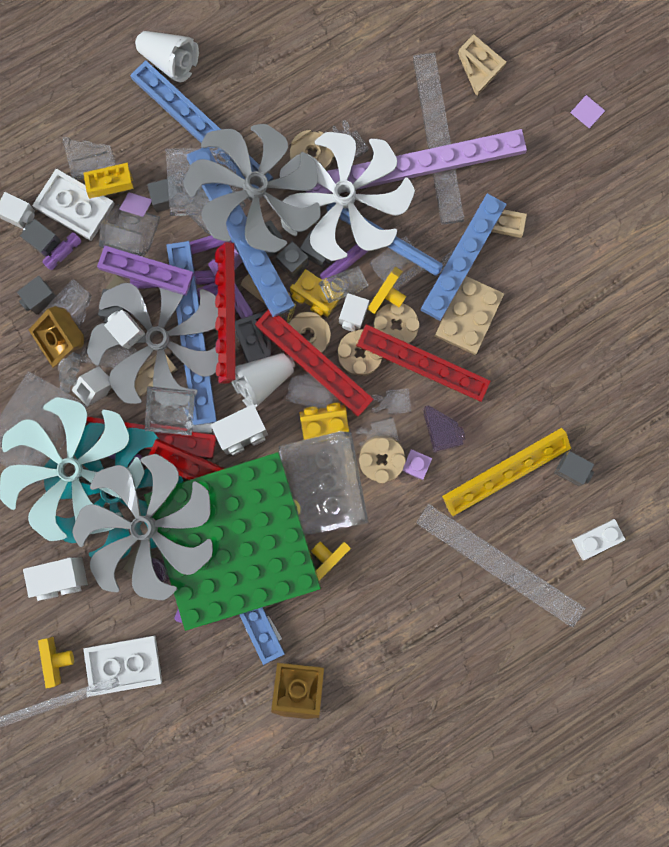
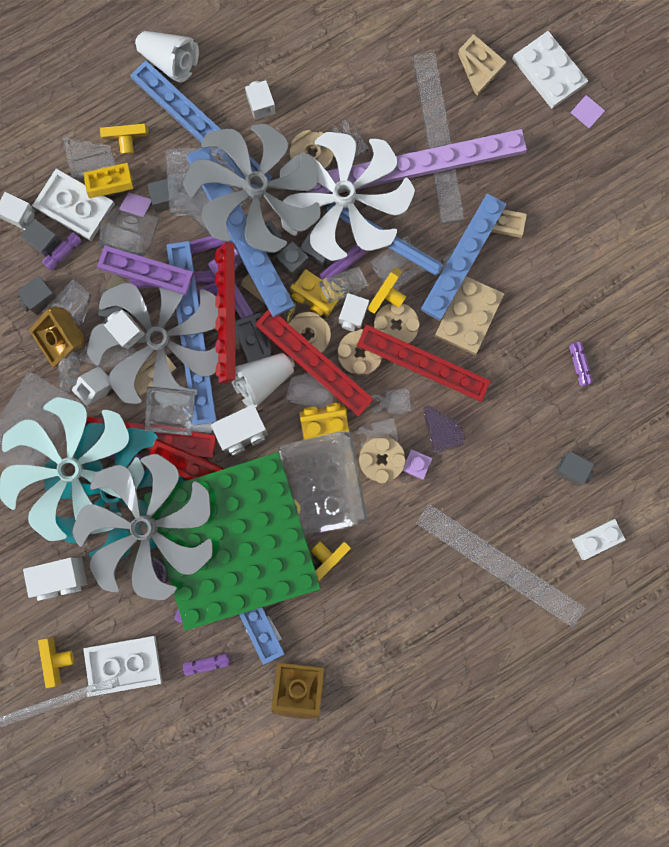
yellow plate [442,428,571,516] -> none
none -> yellow tile [100,124,149,155]
none -> medium lavender axle [183,653,230,676]
none -> white brick [245,80,276,120]
none -> white plate [512,31,588,109]
none -> medium lavender axle [569,342,593,386]

